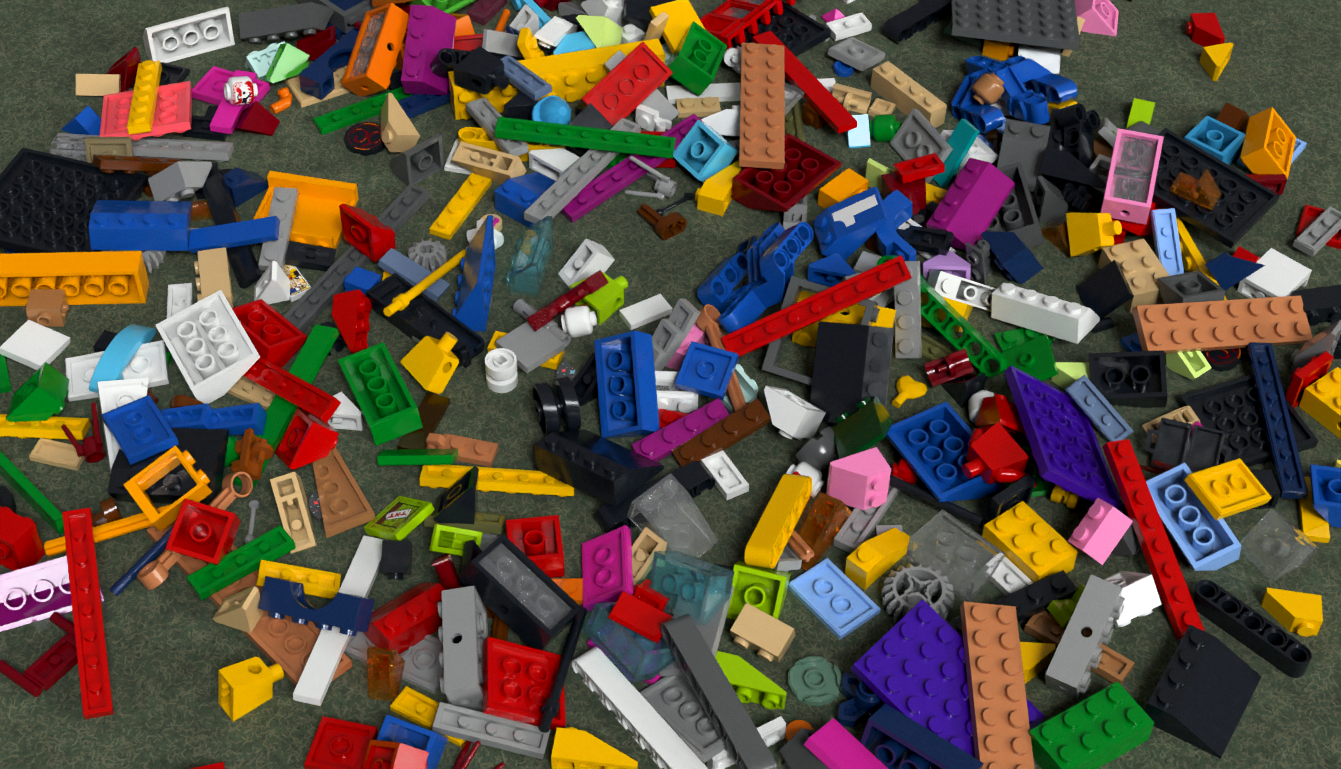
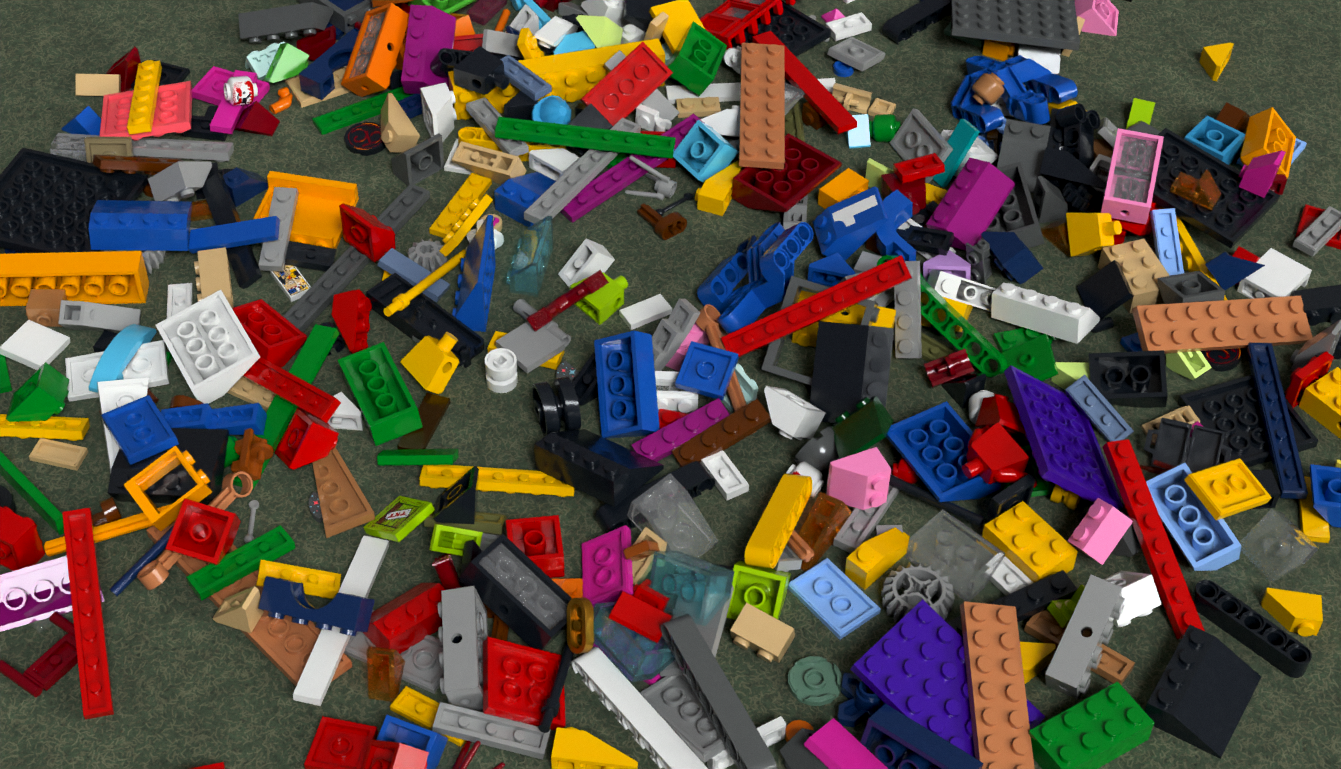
dark red plant [61,402,105,463] -> none
white slope [142,7,235,63] -> none
yellow torso [218,657,284,722] -> none
white slope [254,261,290,305] -> none
tan slope [270,472,317,554] -> none
blue brick [343,266,382,296] -> none
black brick [381,540,413,580] -> none
nougat hinge [426,433,499,467] -> none
white head [561,305,597,338] -> none
lime slope [715,651,787,710] -> none
tan brick [870,61,947,128] -> none
yellow rock [892,375,927,408] -> none
red slope [1185,13,1225,47] -> none
none -> light grey slope [58,300,141,332]
none -> white slope [420,83,457,142]
none -> yellow plate [439,194,493,257]
none -> pearl gold plate [567,597,594,654]
none -> dark orange tile [624,540,660,561]
none -> dark pink slope [1239,150,1286,198]

